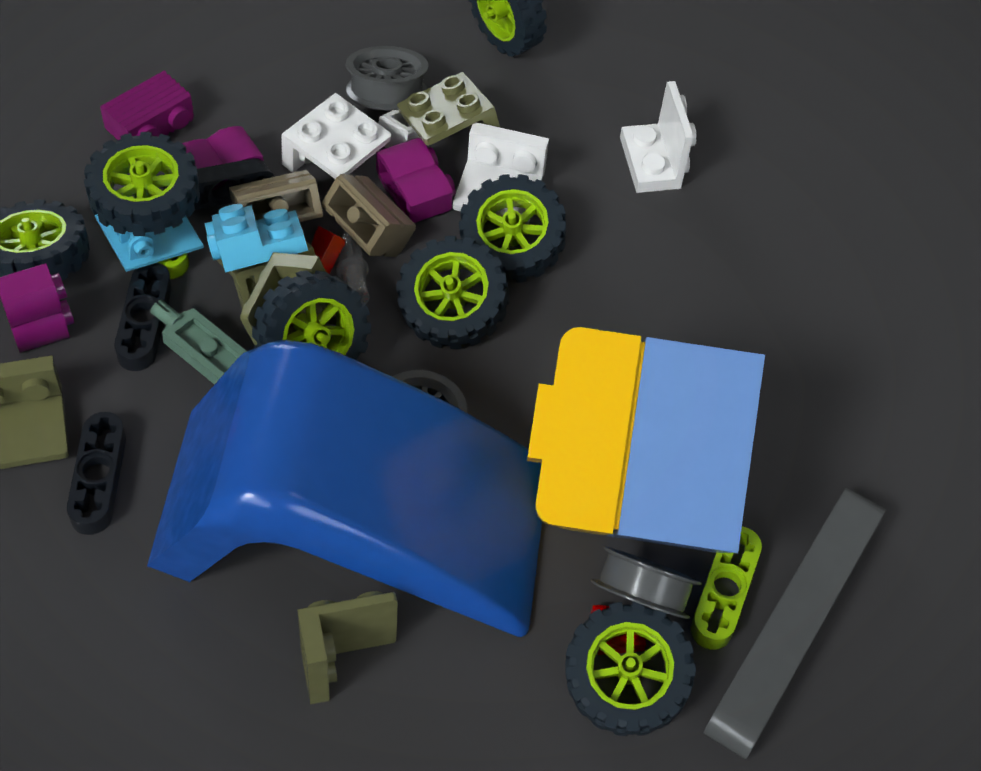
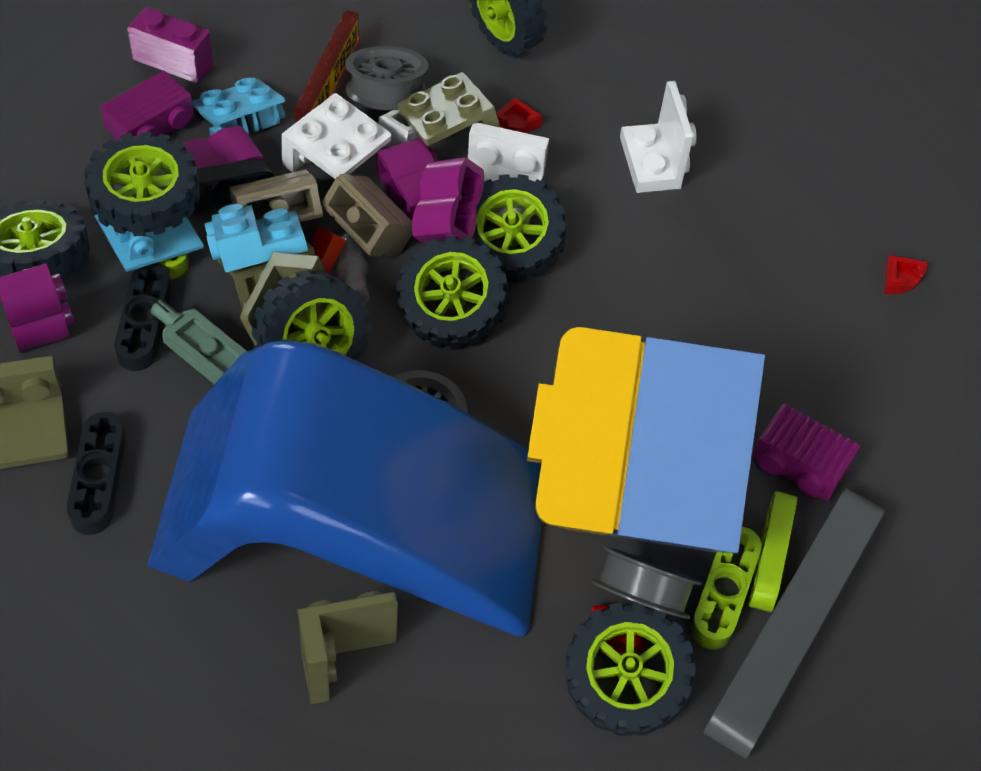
none -> magenta brick [127,7,214,84]
none -> medium azure hinge [192,78,285,135]
none -> clear red tile [294,10,359,123]
none -> magenta brick [412,157,484,245]
none -> red tile [496,97,543,133]
none -> lime beam [748,491,797,613]
none -> magenta brick [752,404,860,501]
none -> red tile [884,255,928,294]

